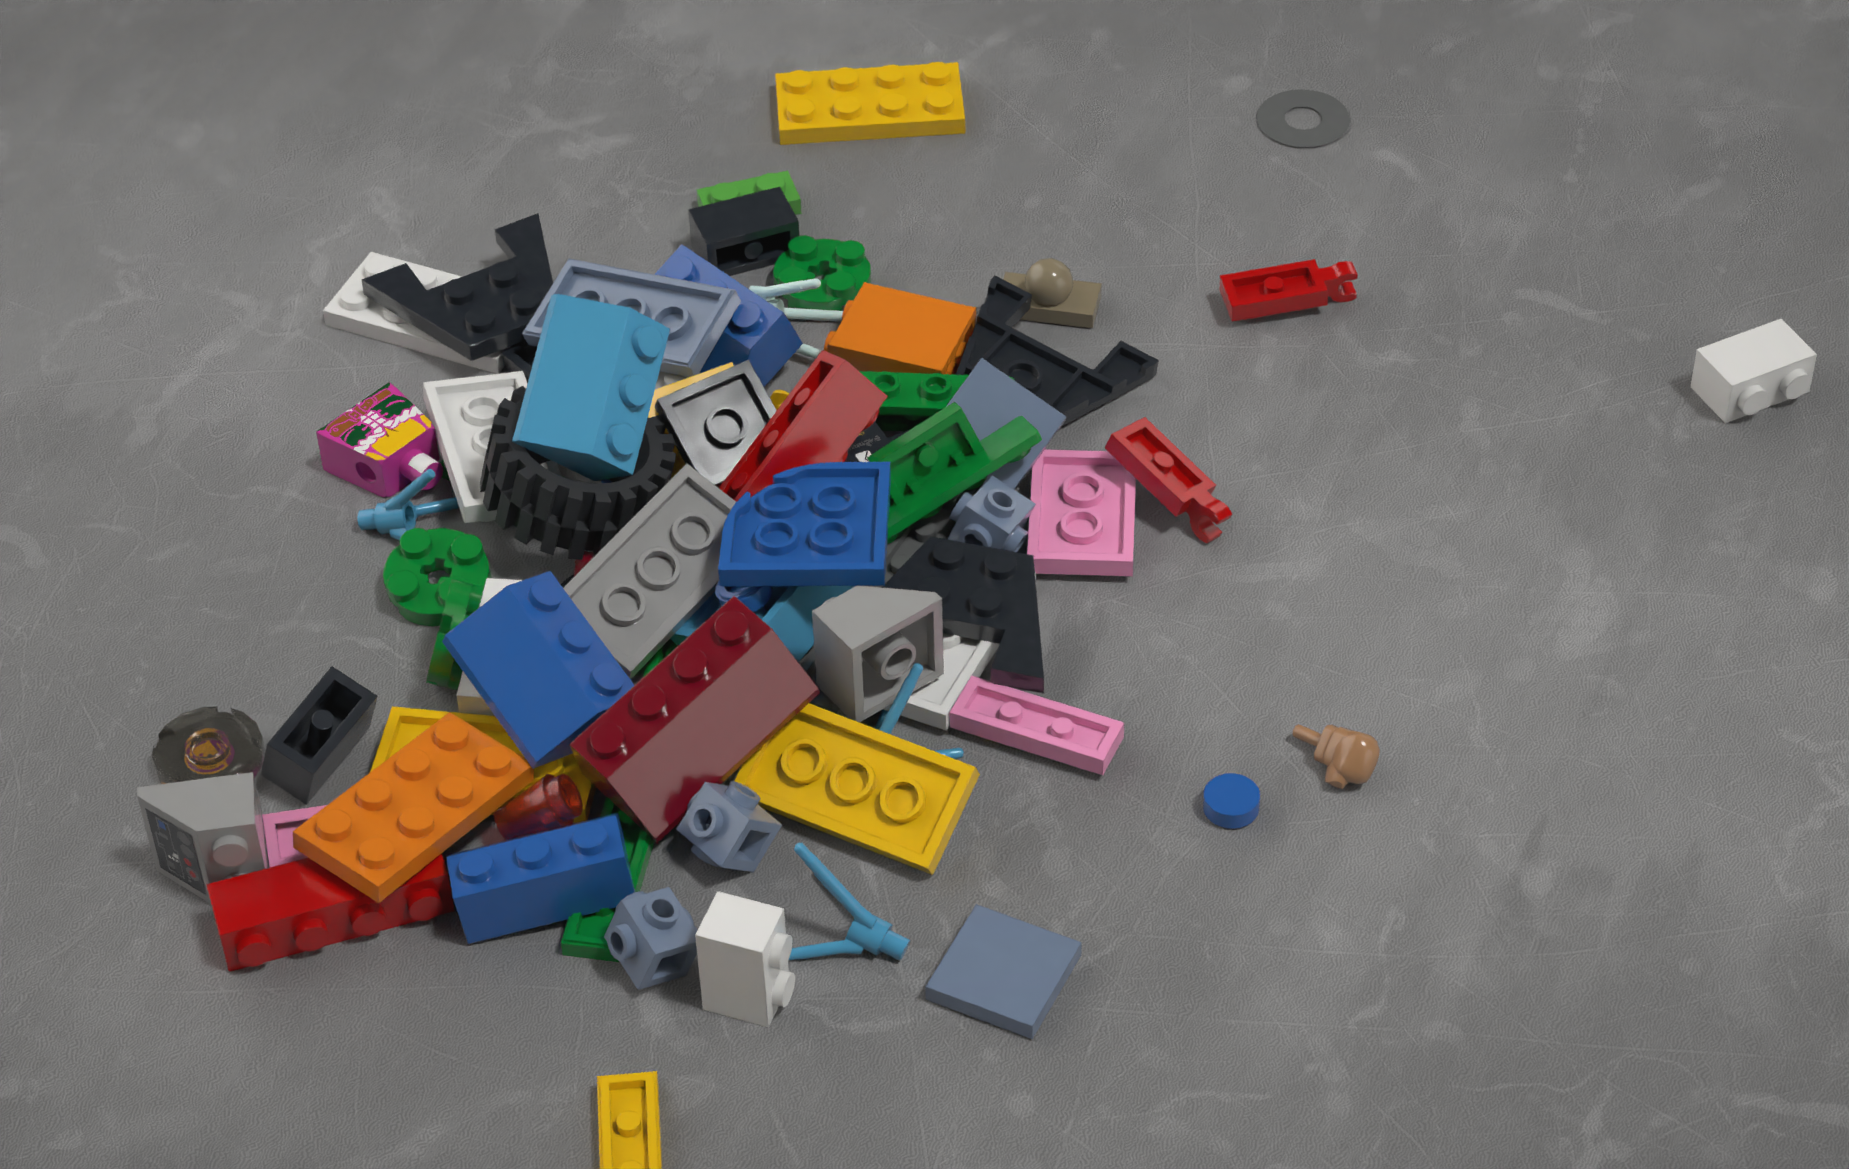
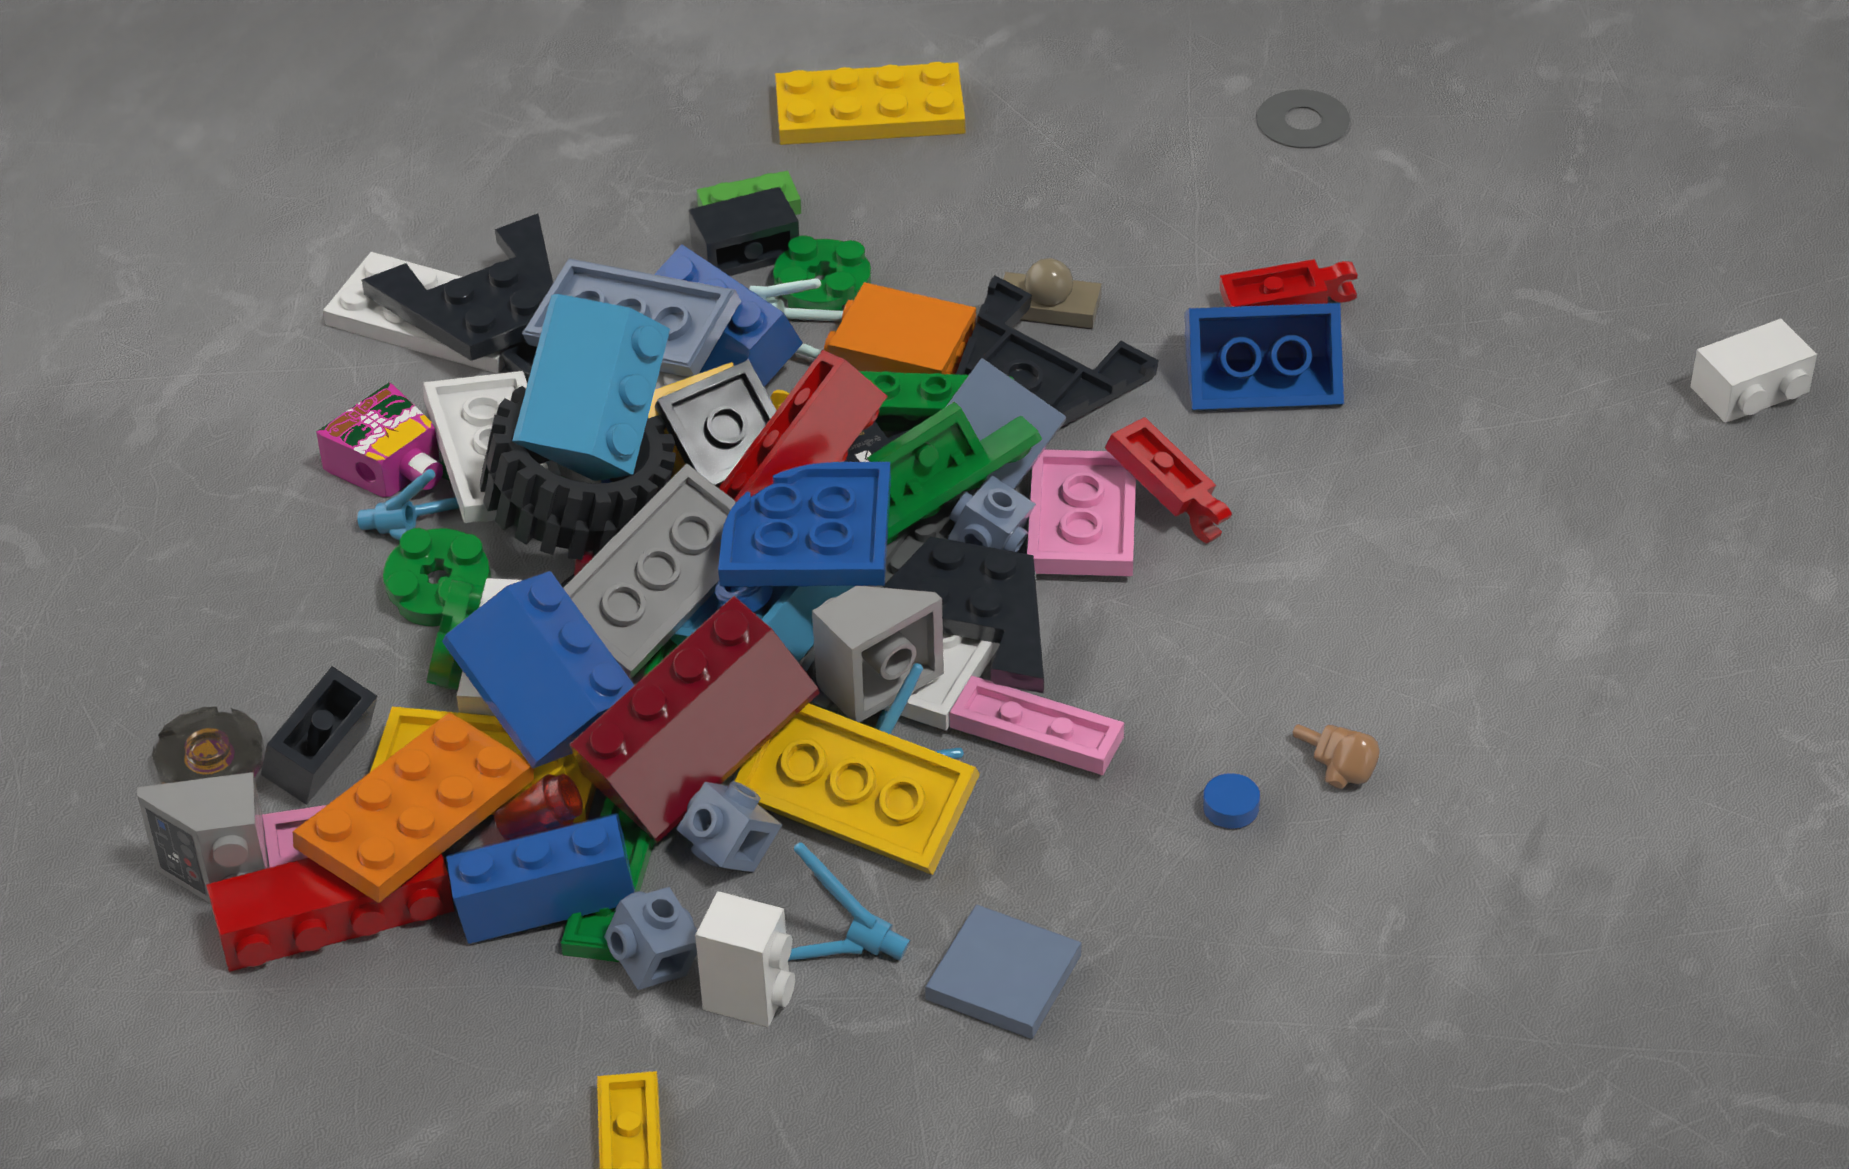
none -> blue slope [1184,303,1344,410]

